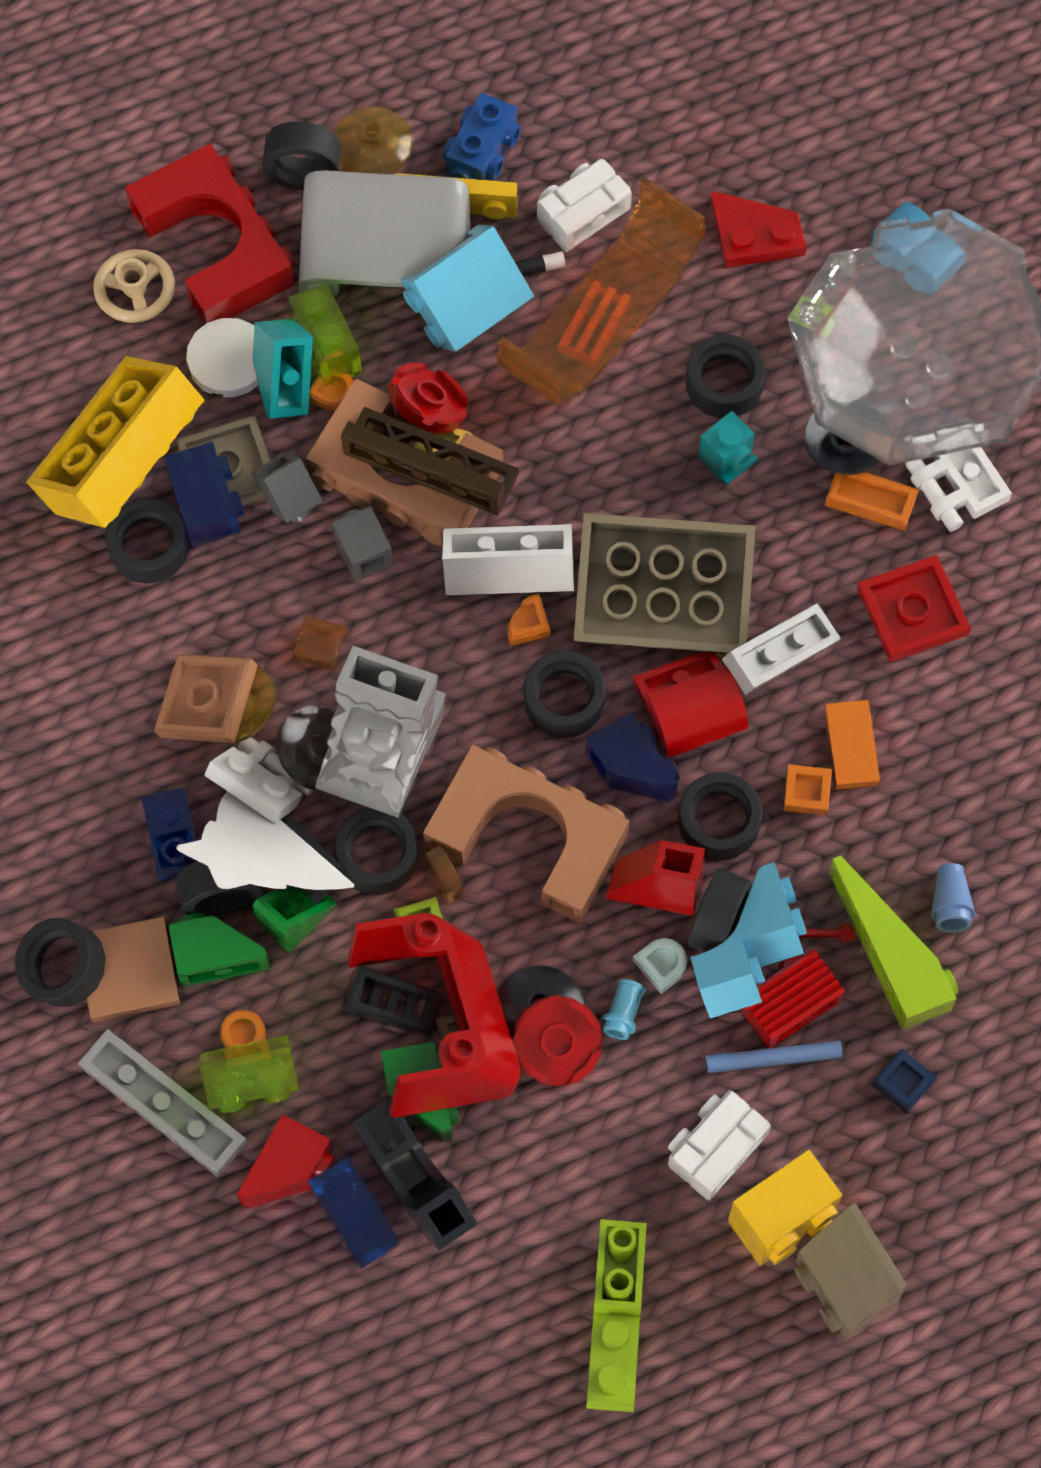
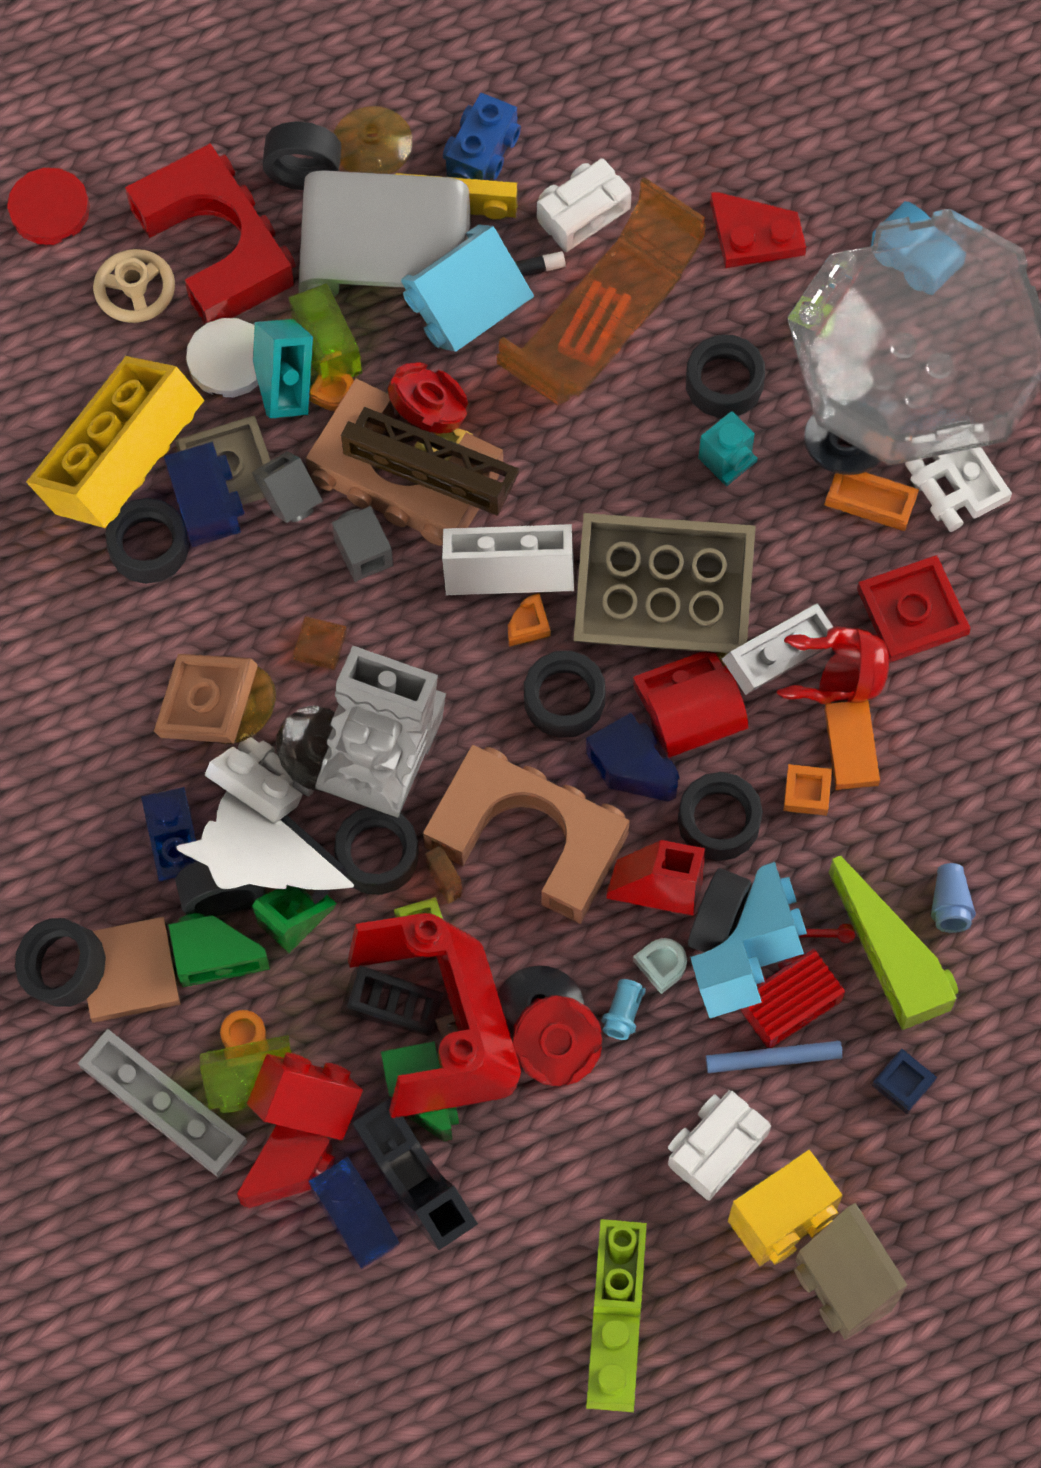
none -> red tile [7,168,90,245]
none -> red brick [247,1053,363,1141]
none -> red hair [776,626,889,704]

